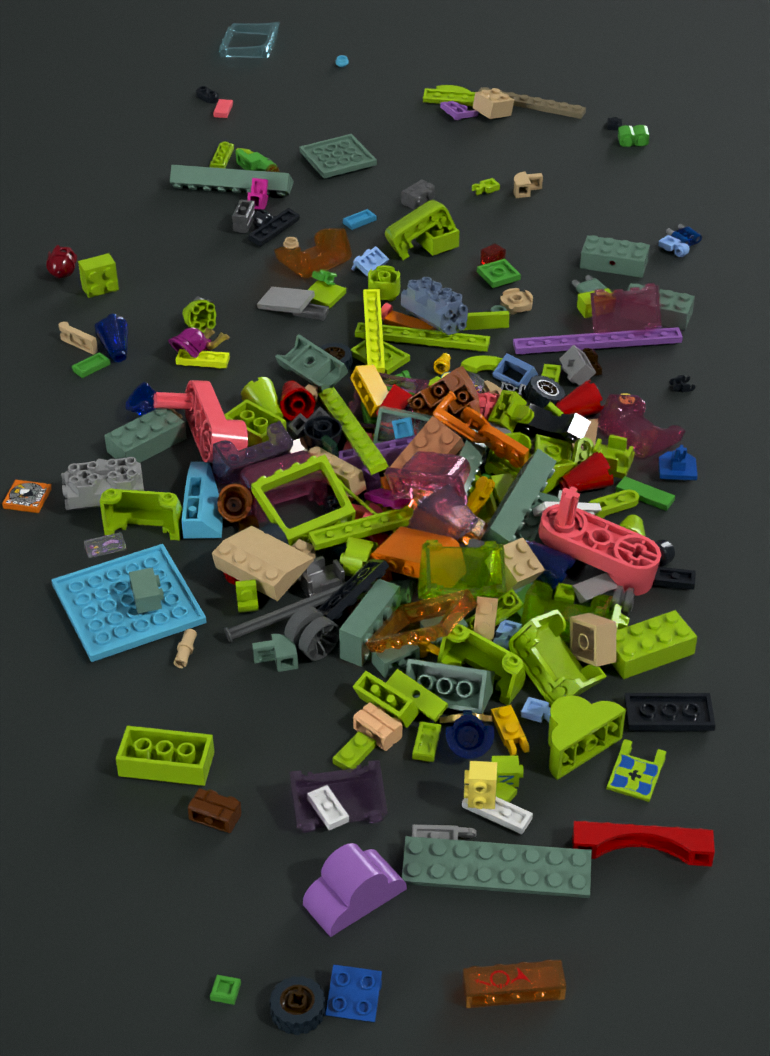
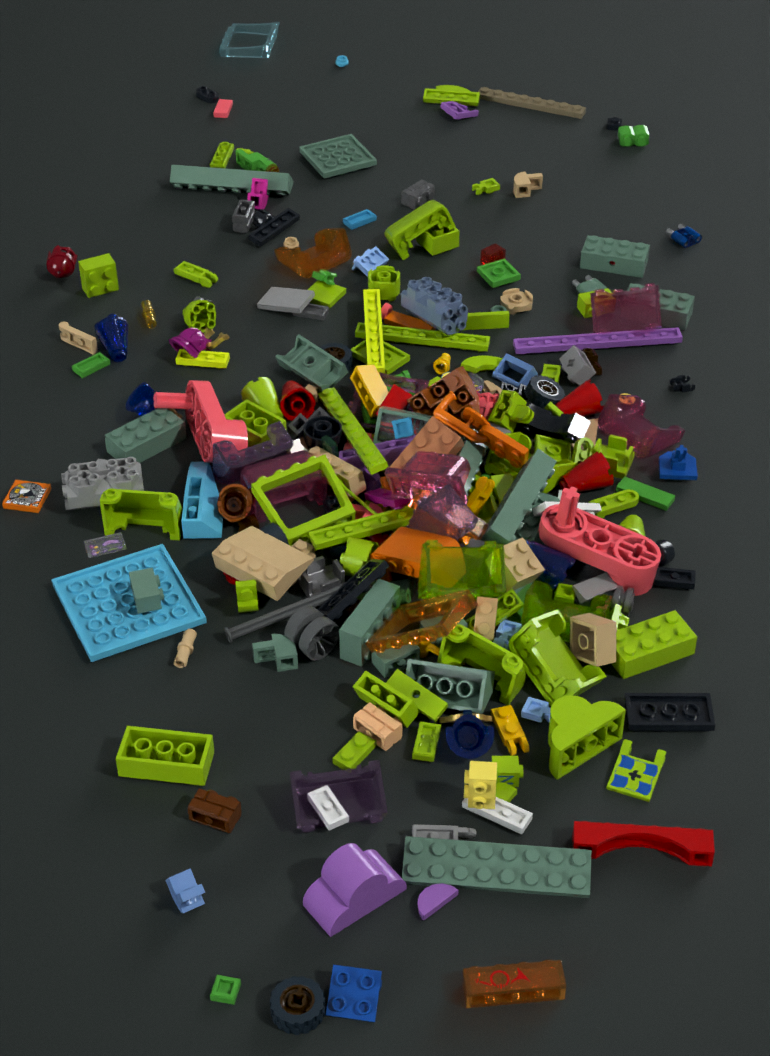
tan brick [472,88,514,119] -> none
light blue plate [658,235,690,257] -> none
none -> clear yellow pin [141,300,157,329]
none -> medium blue brick [165,868,205,913]
none -> lime hinge [174,261,218,288]
none -> medium lavender tile [417,883,459,921]

